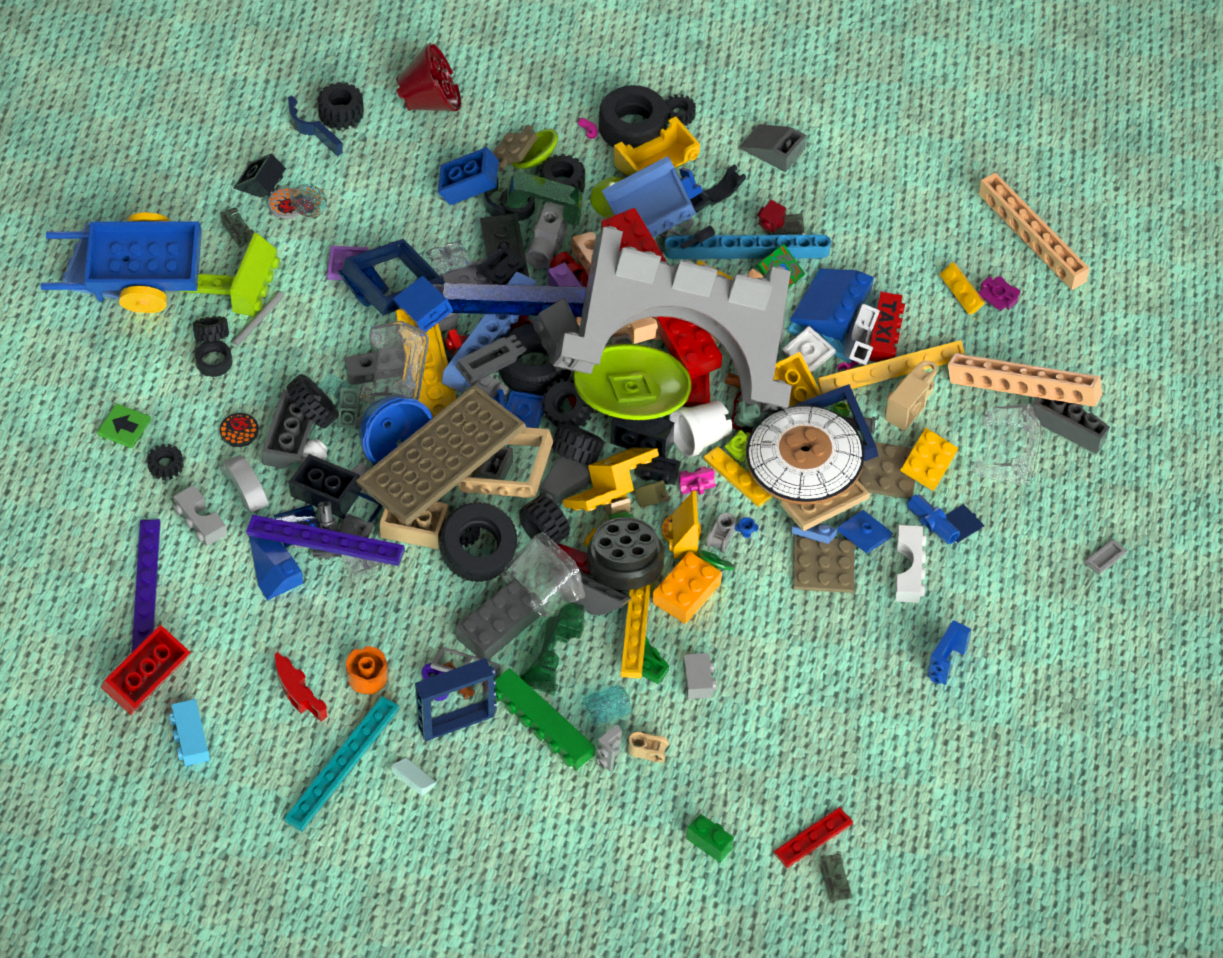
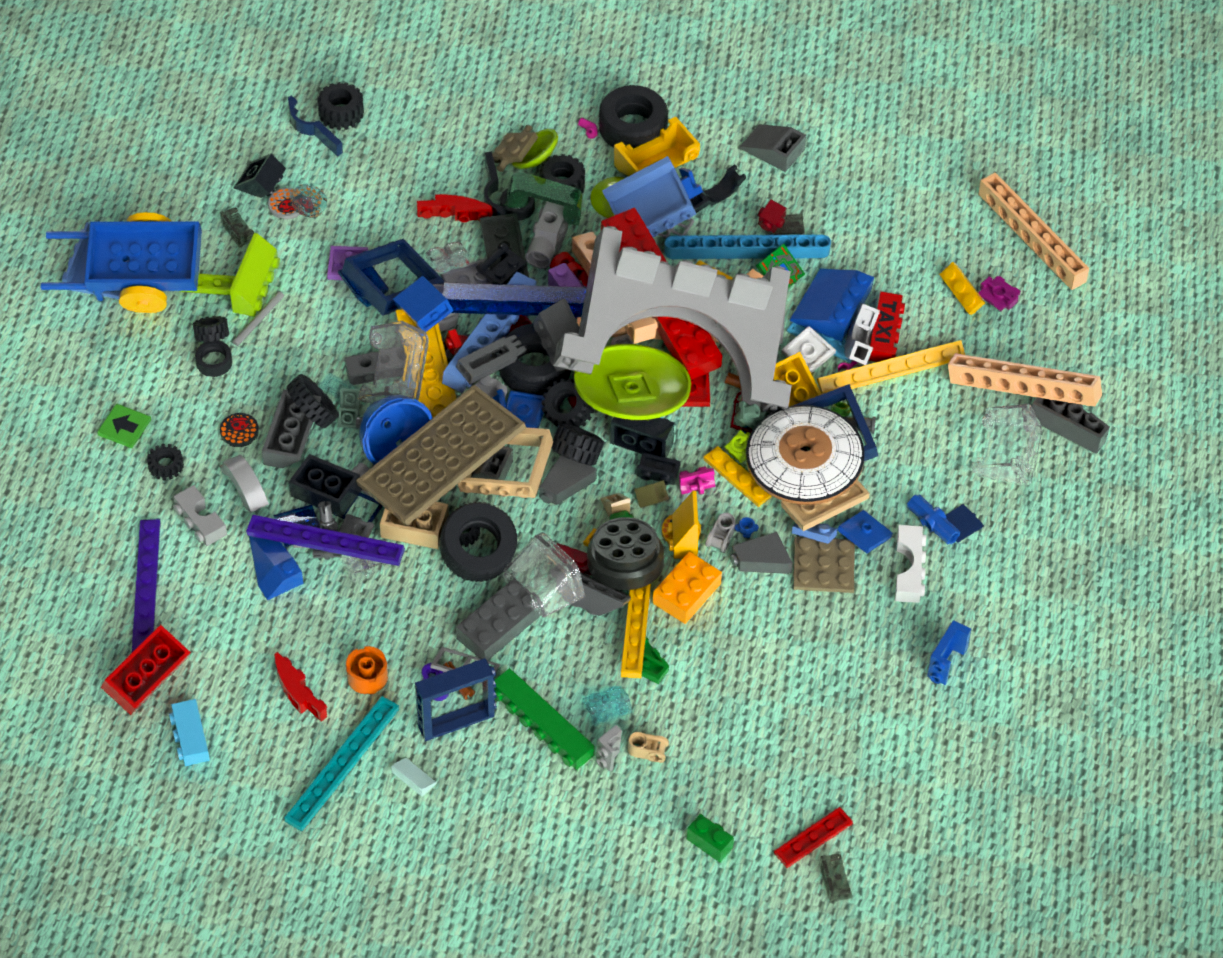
white head [299,439,328,464] -> none
dark red cone [396,43,462,112] -> none
blue brick [438,147,499,205] -> none
black tyre [519,495,570,550] -> none
clear green windscreen [519,602,584,696] -> none
yellow bracket [563,447,659,511] -> none
black tyre [665,94,696,126] -> none
white piece [669,400,732,457] -> none
black axle [680,225,715,249] -> none
light grey brick [683,653,716,699] -> none
green dish [698,550,735,571] -> none
dark tan plate [858,441,915,500] -> none
tan brick [885,360,937,431] -> none
yellow plate [900,427,958,491] -> none
light grey tile [1085,539,1127,575] -> none
none -> red slope [417,194,492,223]
none -> dark grey slope [730,532,793,574]

